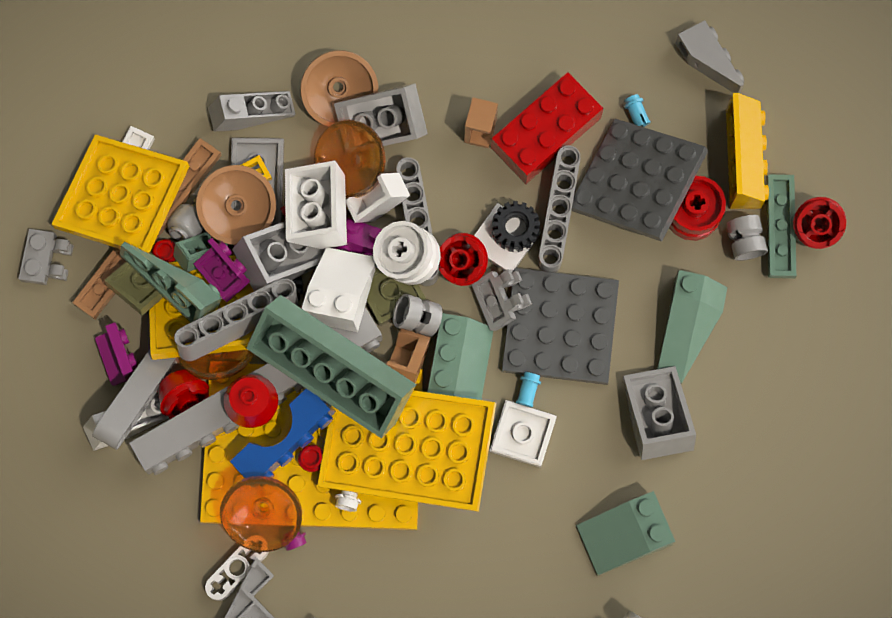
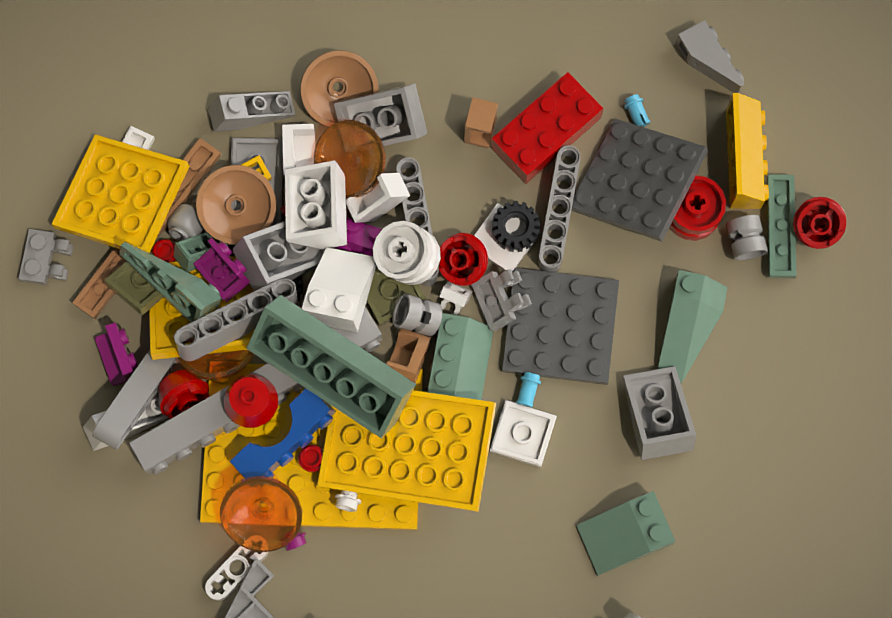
none -> white panel [282,124,316,179]
none -> white tile [439,281,473,315]

